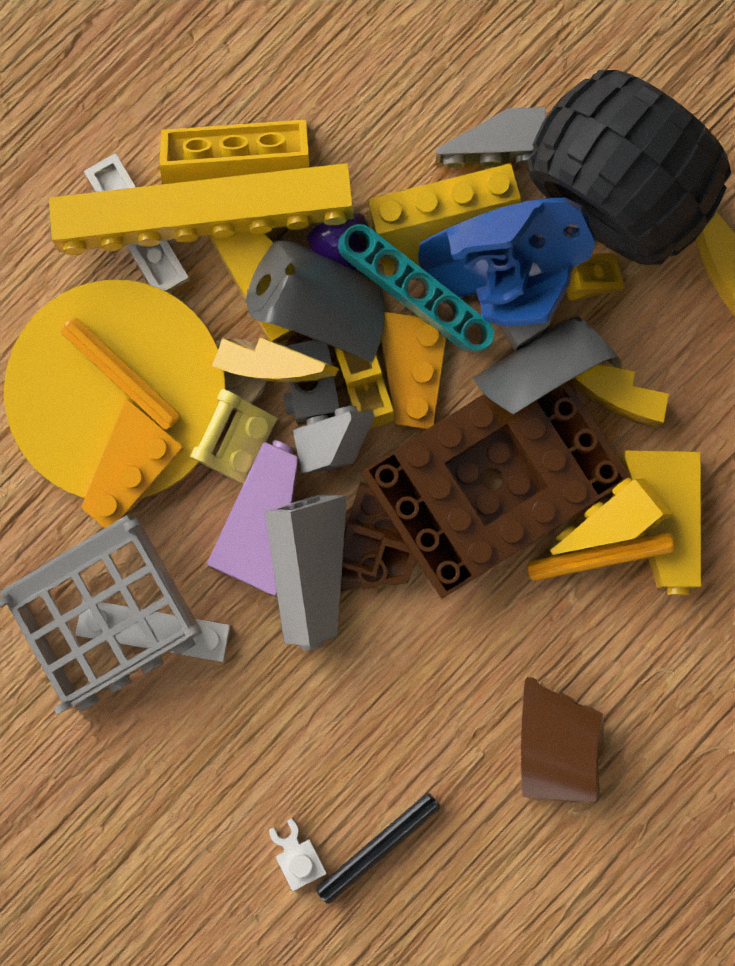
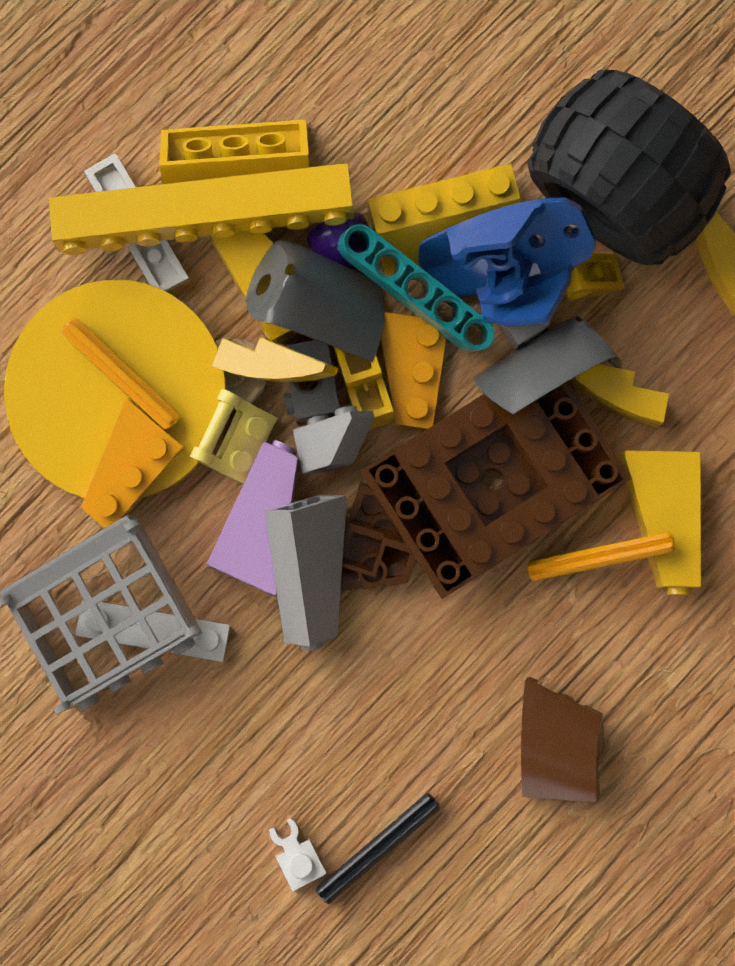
light grey slope [435,107,546,169] -> none
yellow slope [550,477,673,555] -> none

